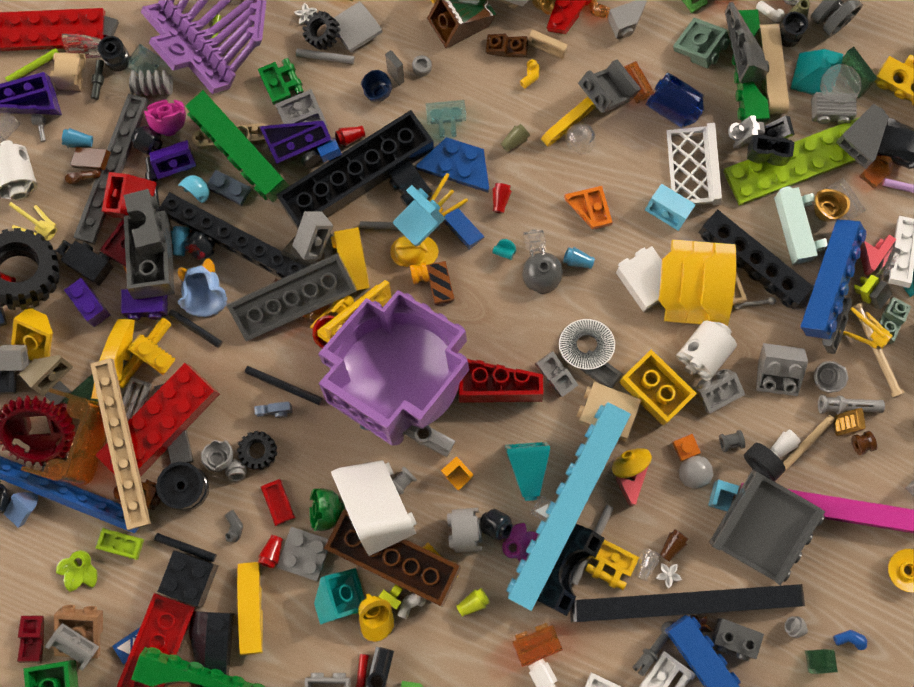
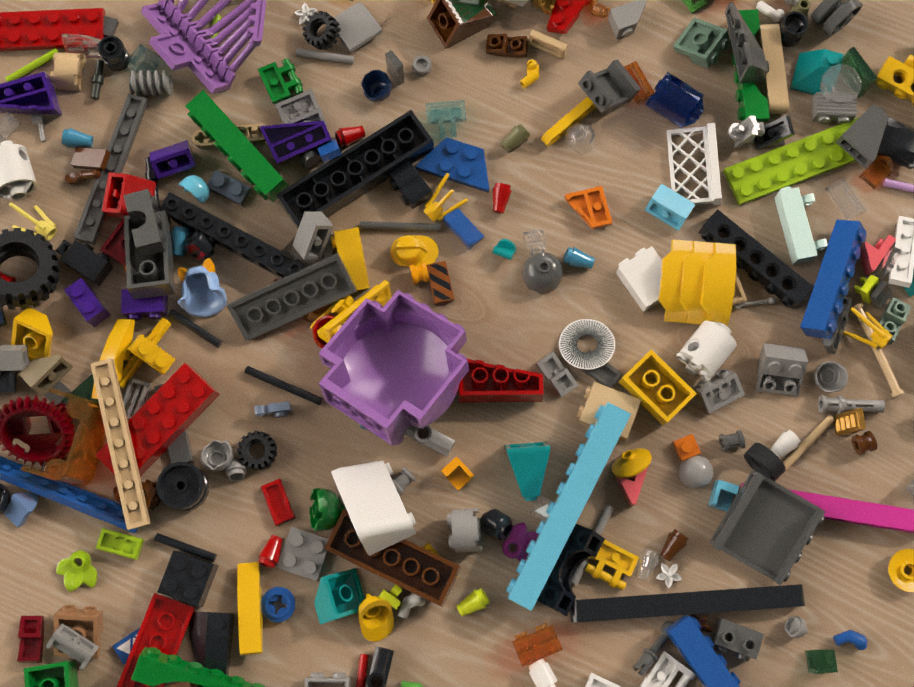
black head [131,125,163,155] -> none
dark pink cylinder [144,100,186,136] -> none
dark grey arm [225,510,243,543] -> none
medium azure bracket [393,185,446,246] -> none
black brick [747,135,795,166] -> none
pearl gold helmet [814,189,850,222] -> none
none -> blue gear [261,587,295,622]

